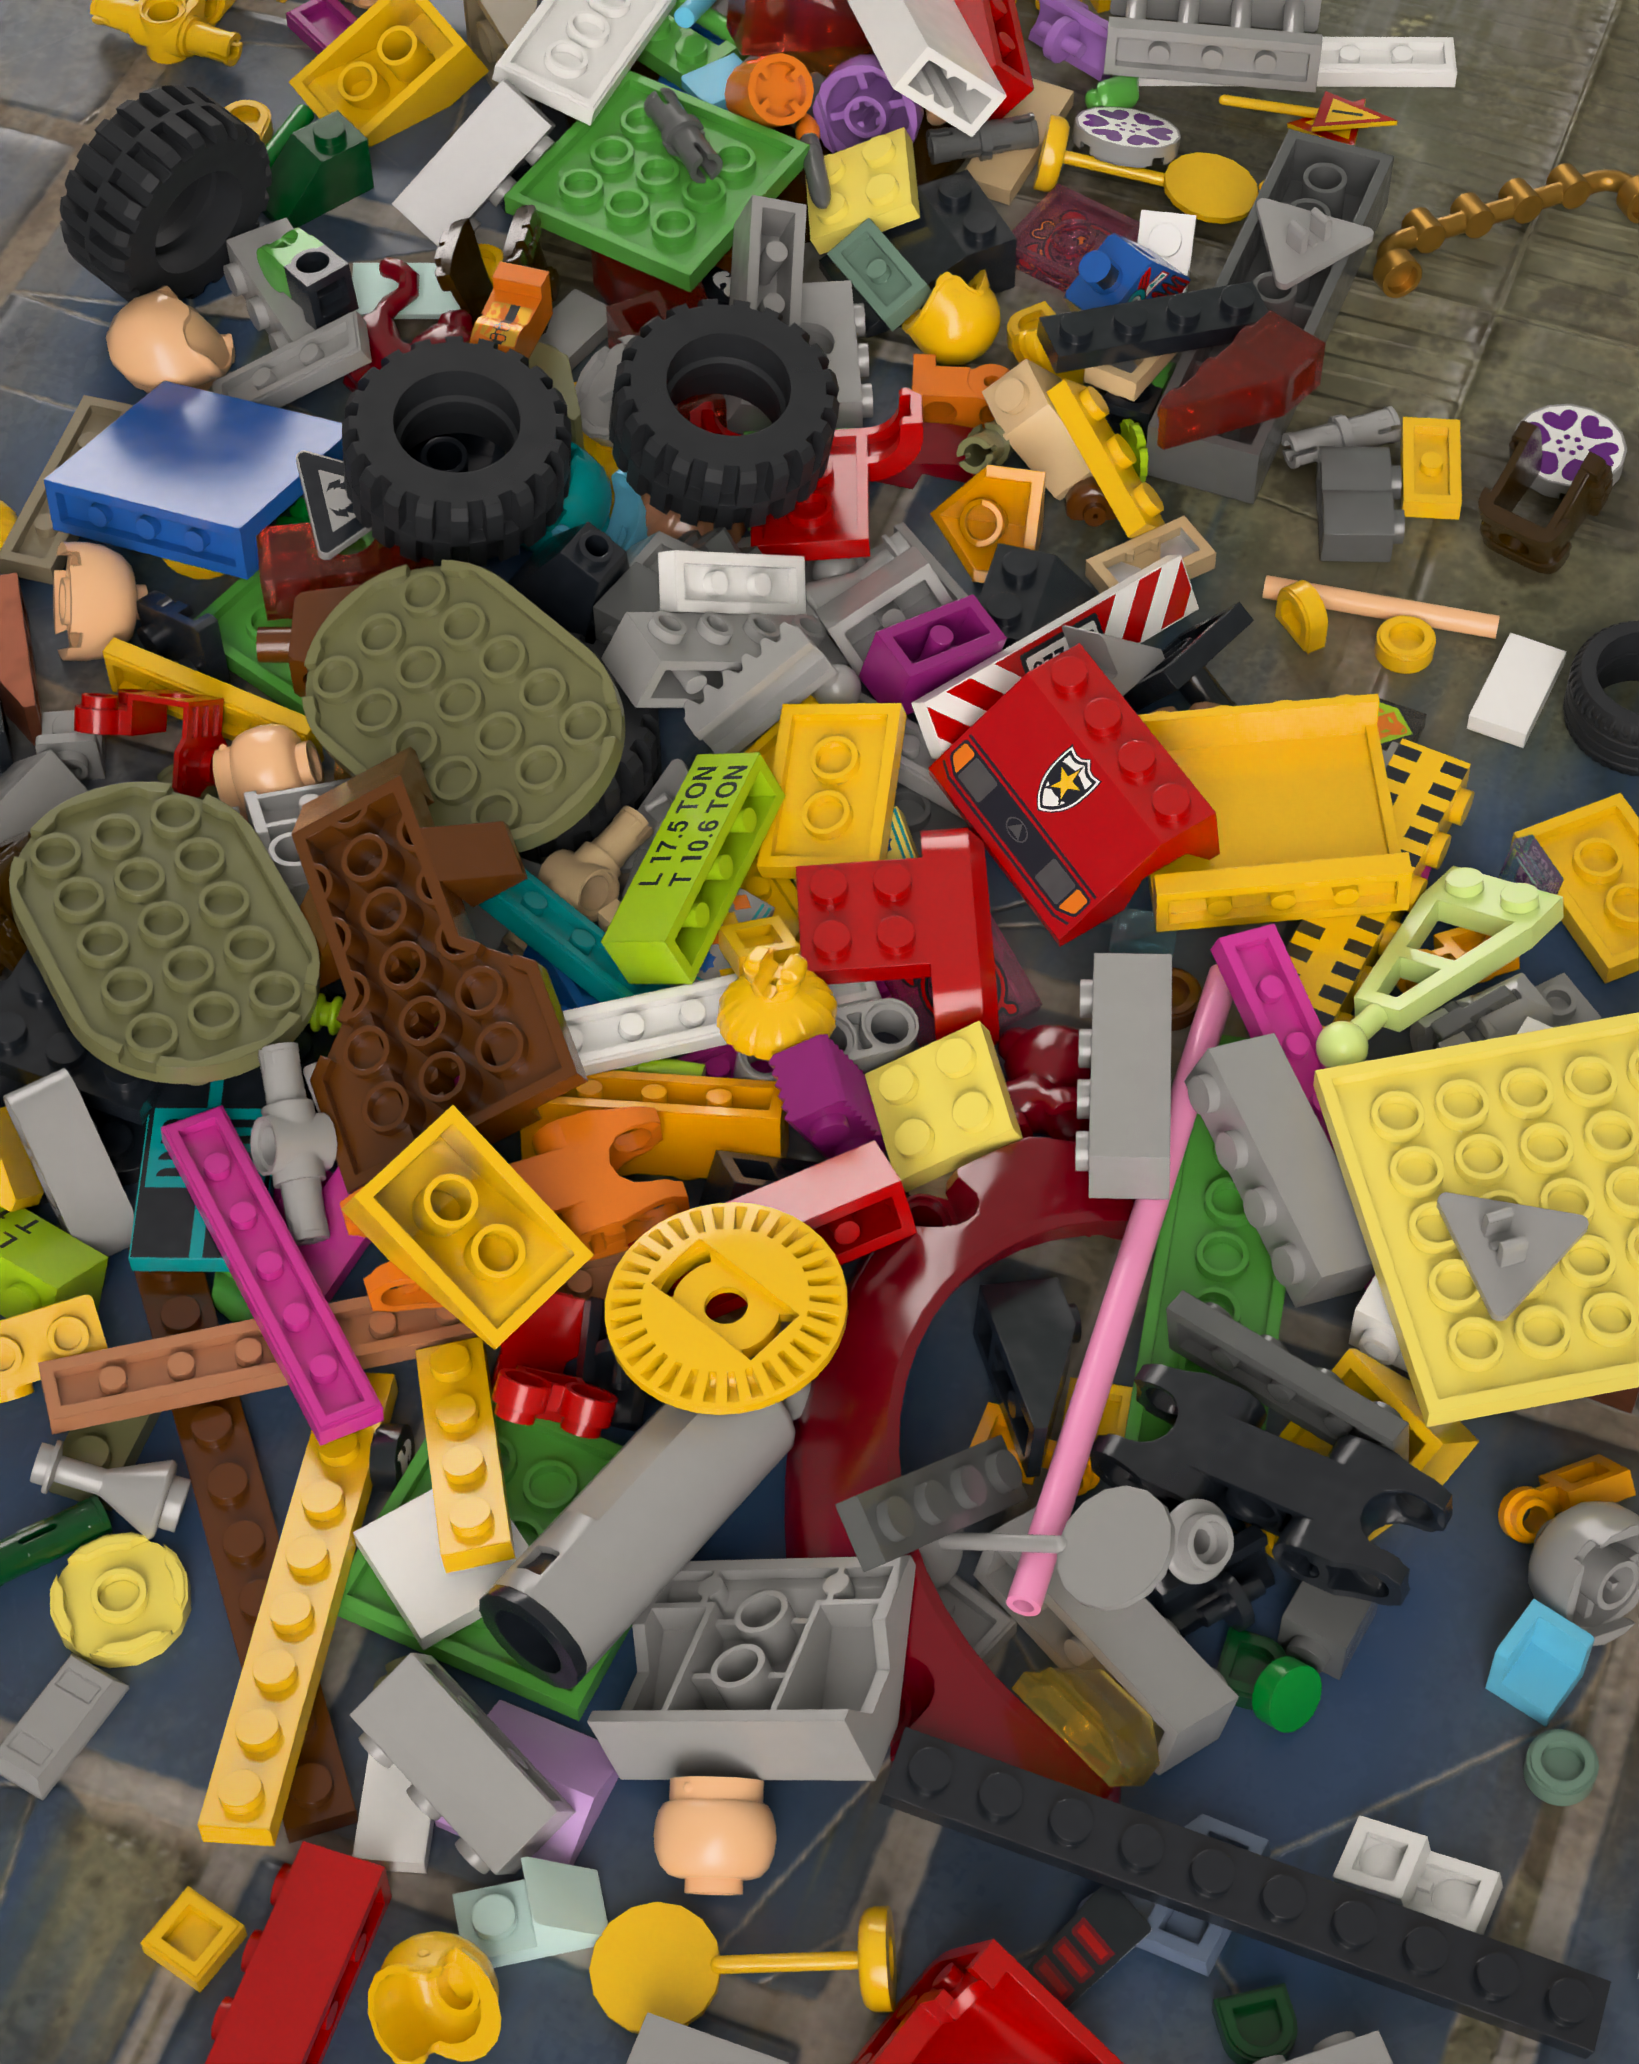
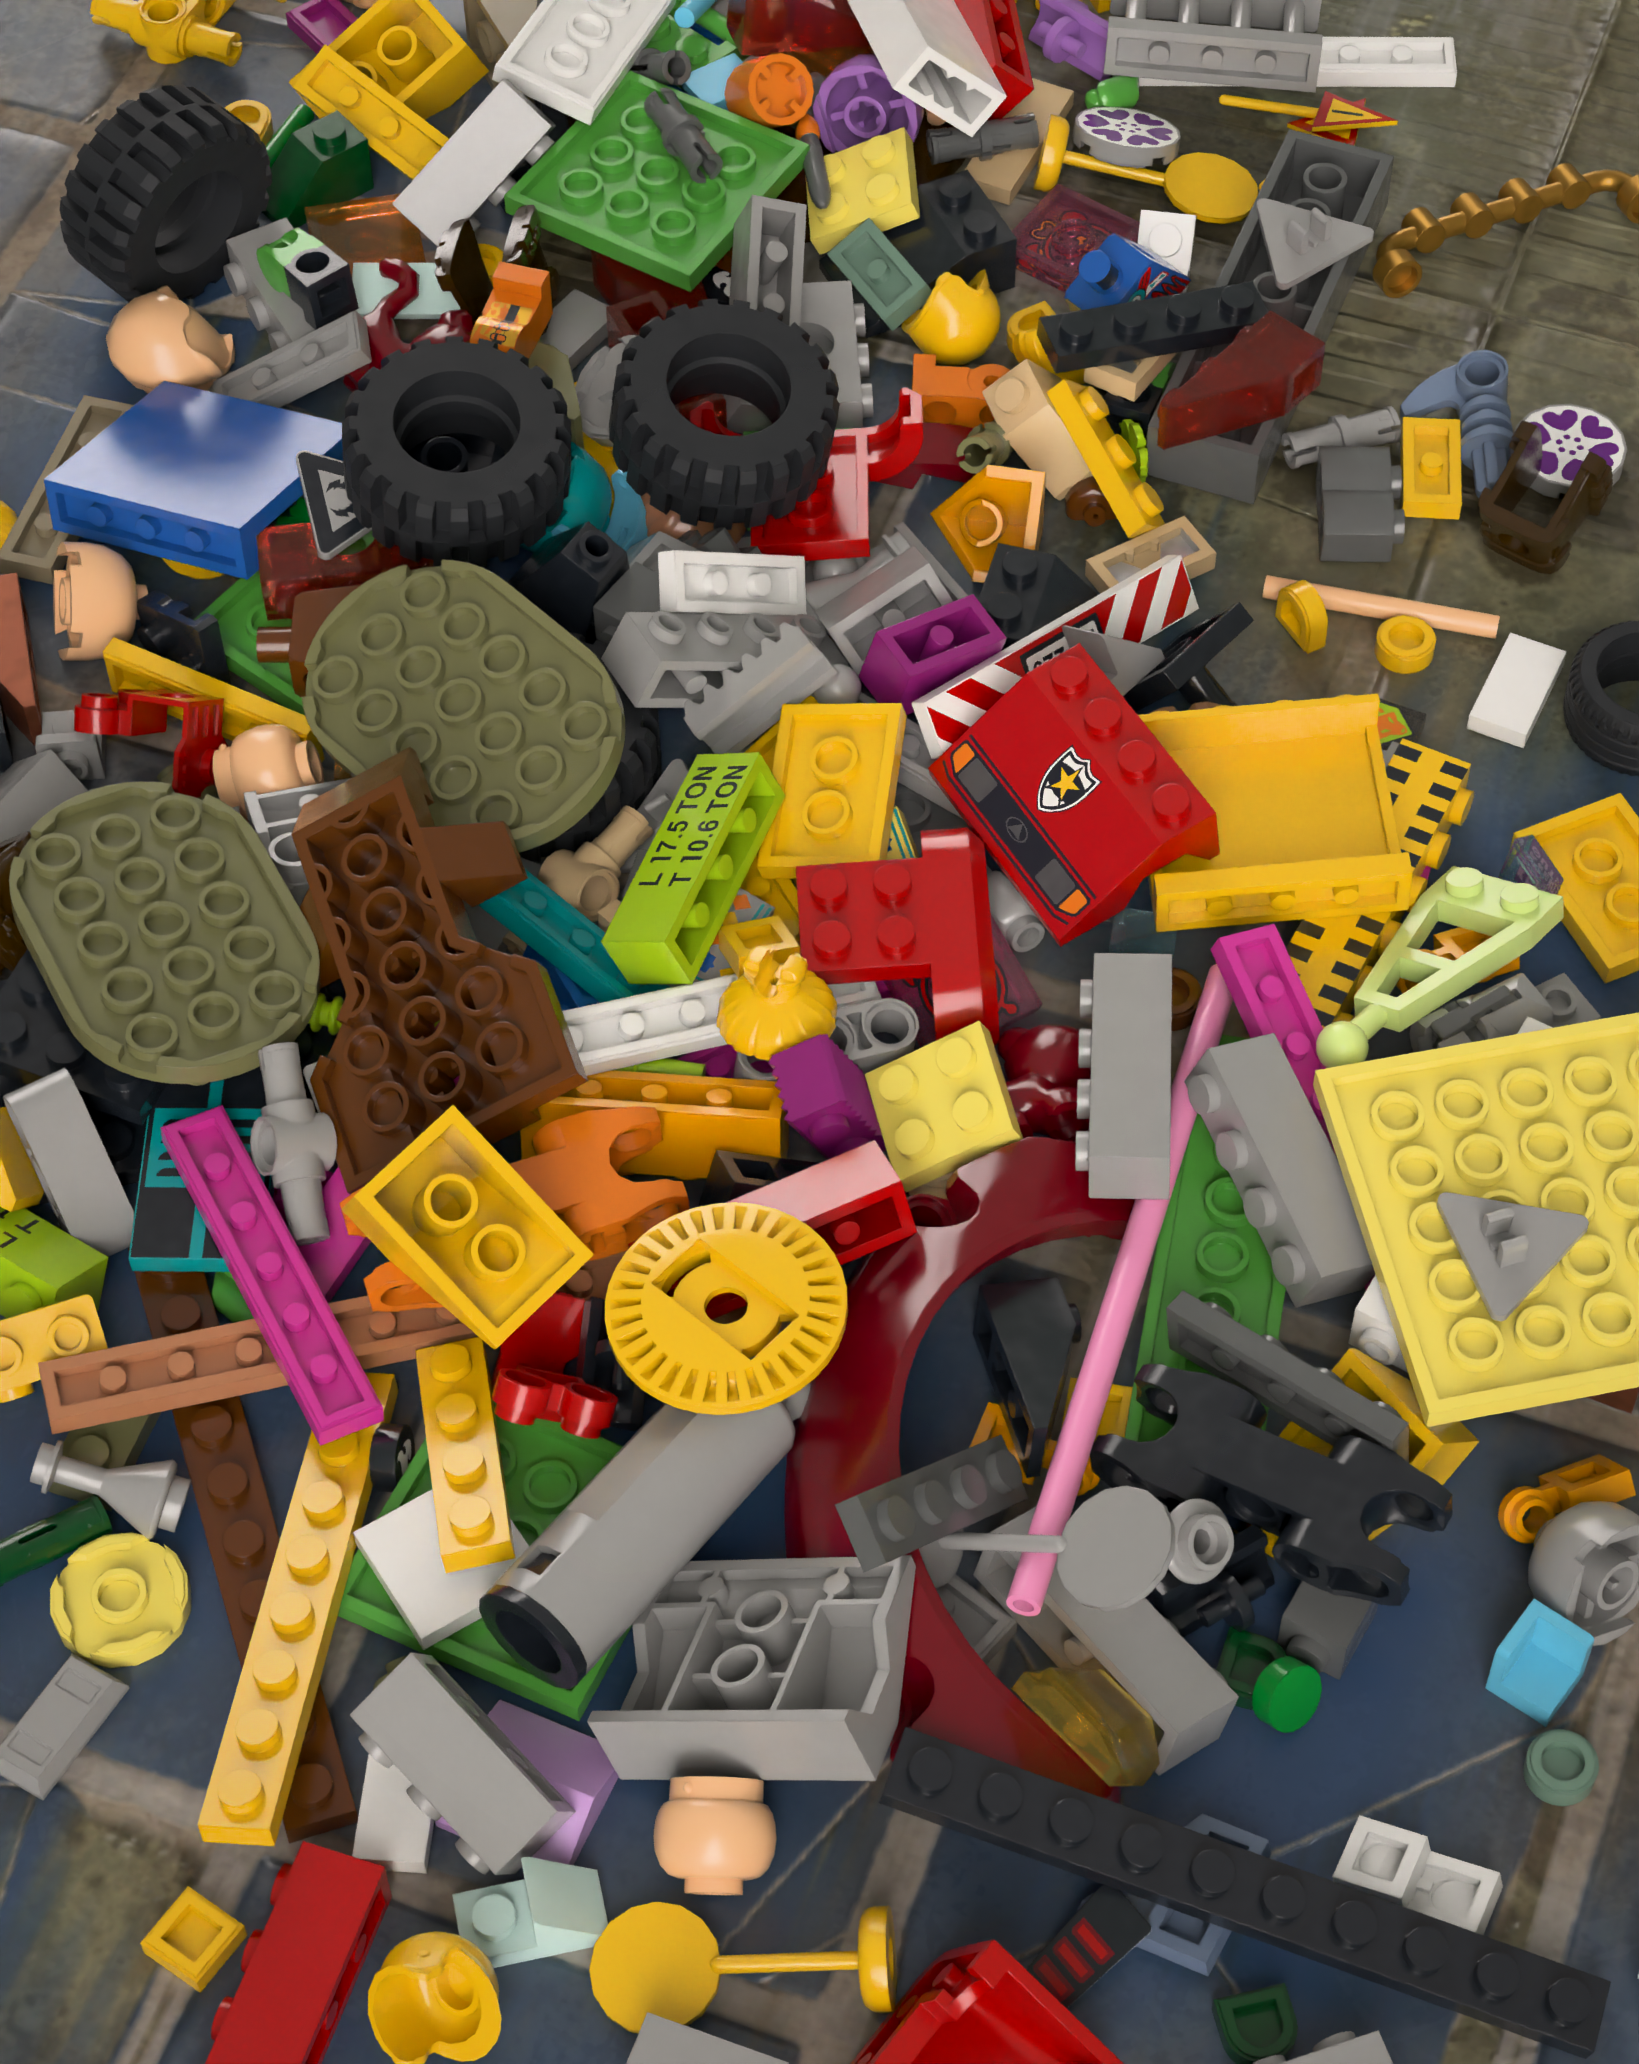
none -> yellow plate [292,44,449,180]
none -> clear orange tile [304,193,426,276]
none -> dark grey pin [630,48,692,85]
none -> light grey plant [986,864,1045,952]
none -> sand blue piece [1400,350,1513,498]

